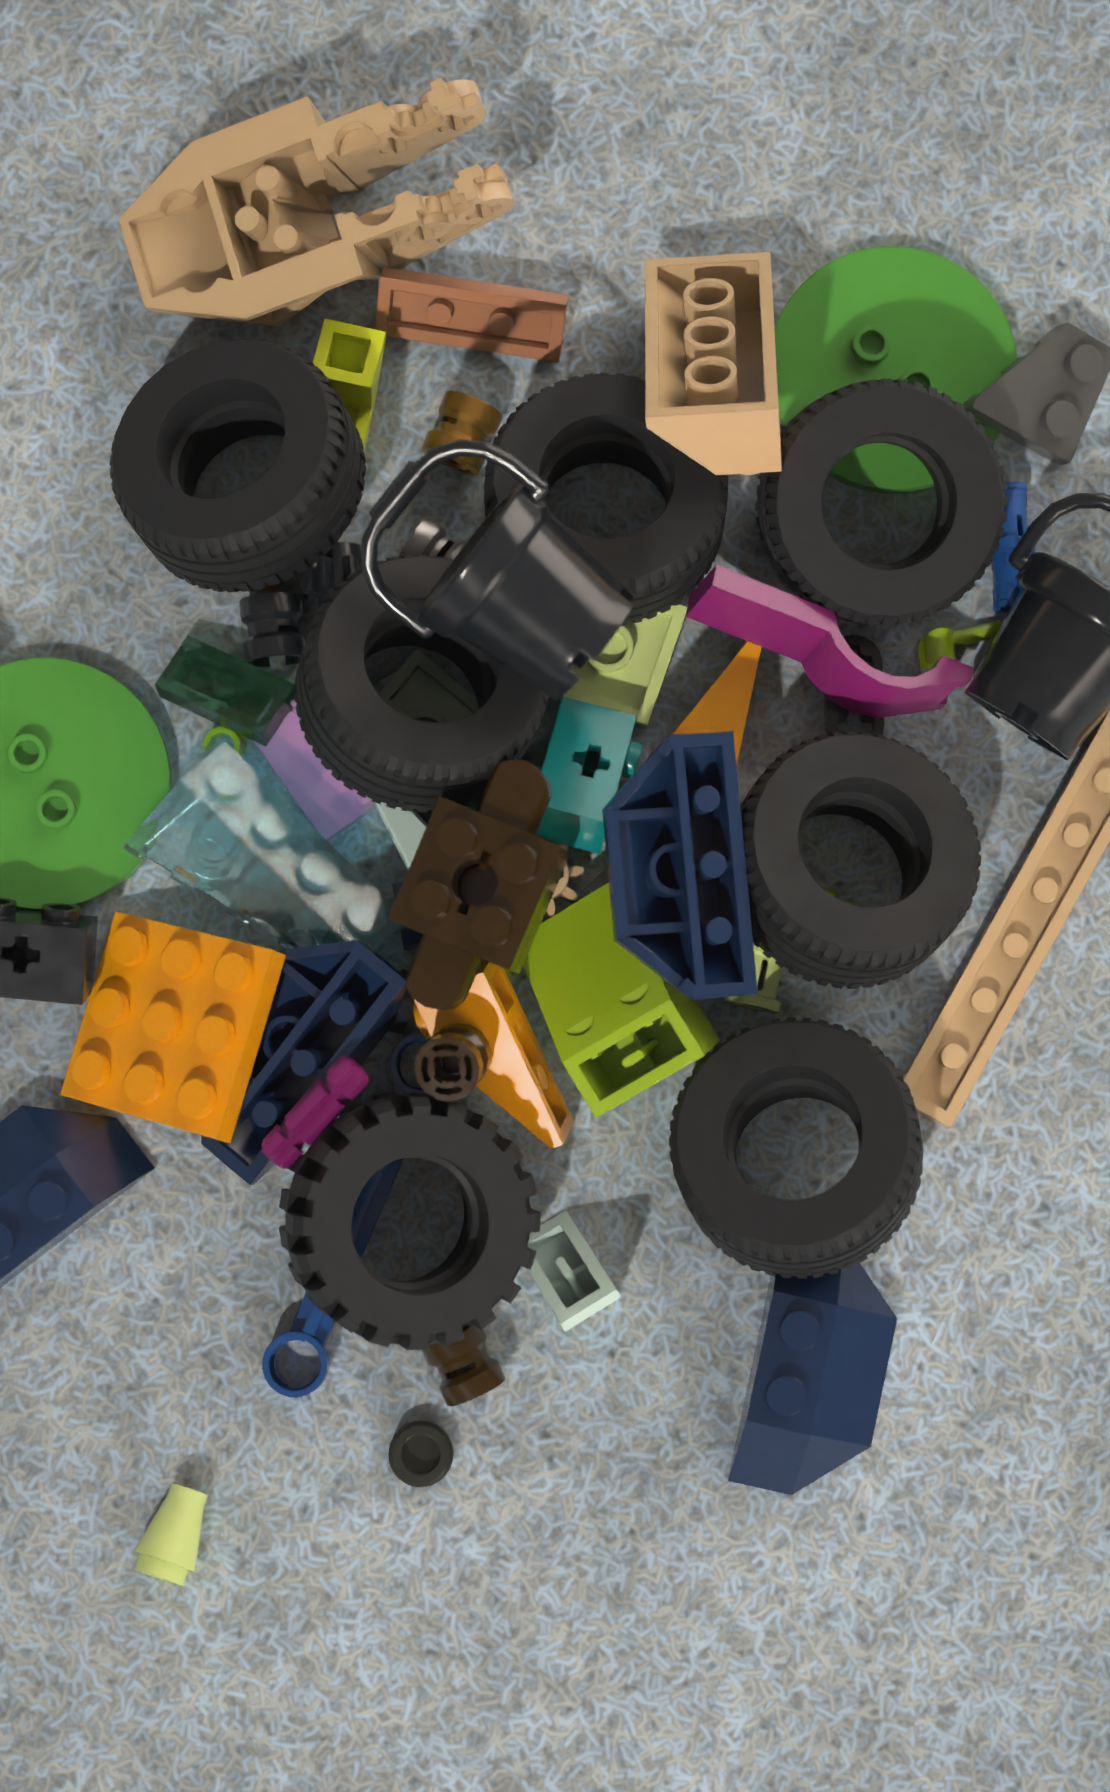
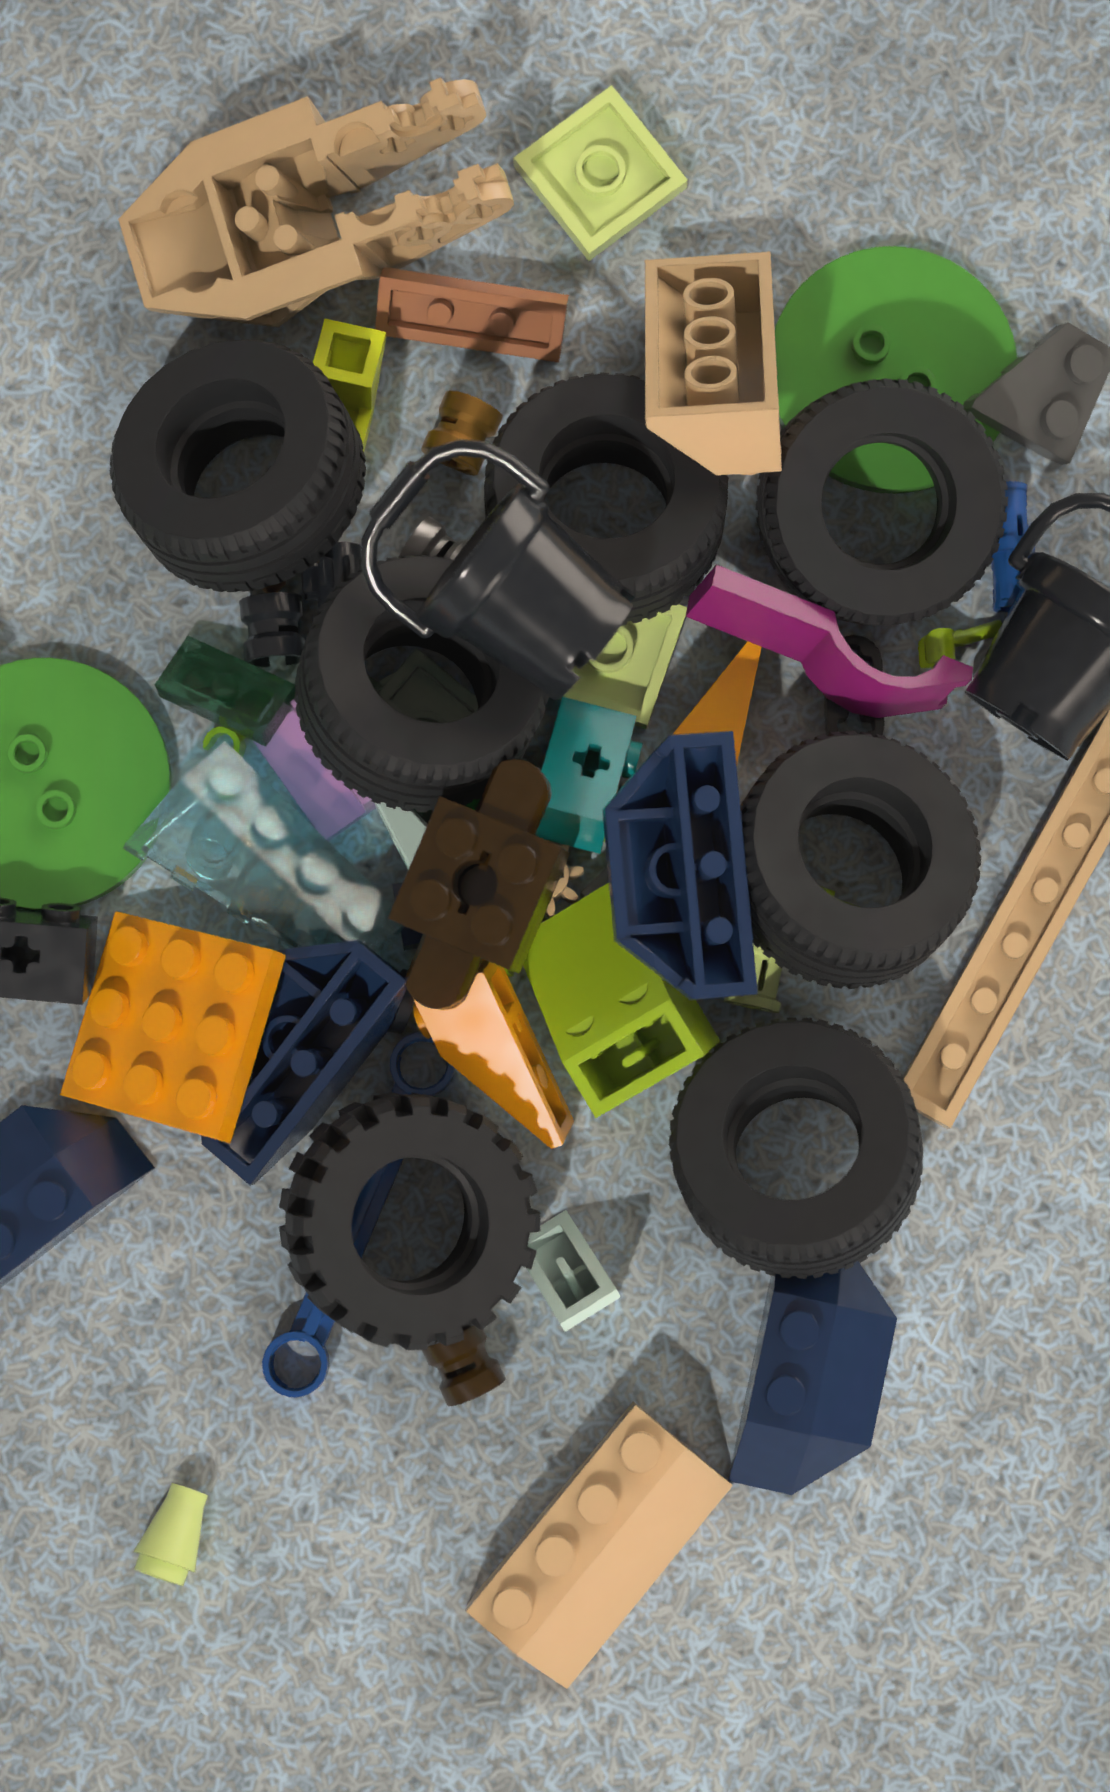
magenta axle [262,1055,369,1169] -> none
pearl dark grey tile [388,1420,454,1487] -> none
dark brown wheel [414,1023,492,1102] -> none
none -> tan slope [466,1401,733,1689]
none -> yellowish green plate [513,85,688,261]

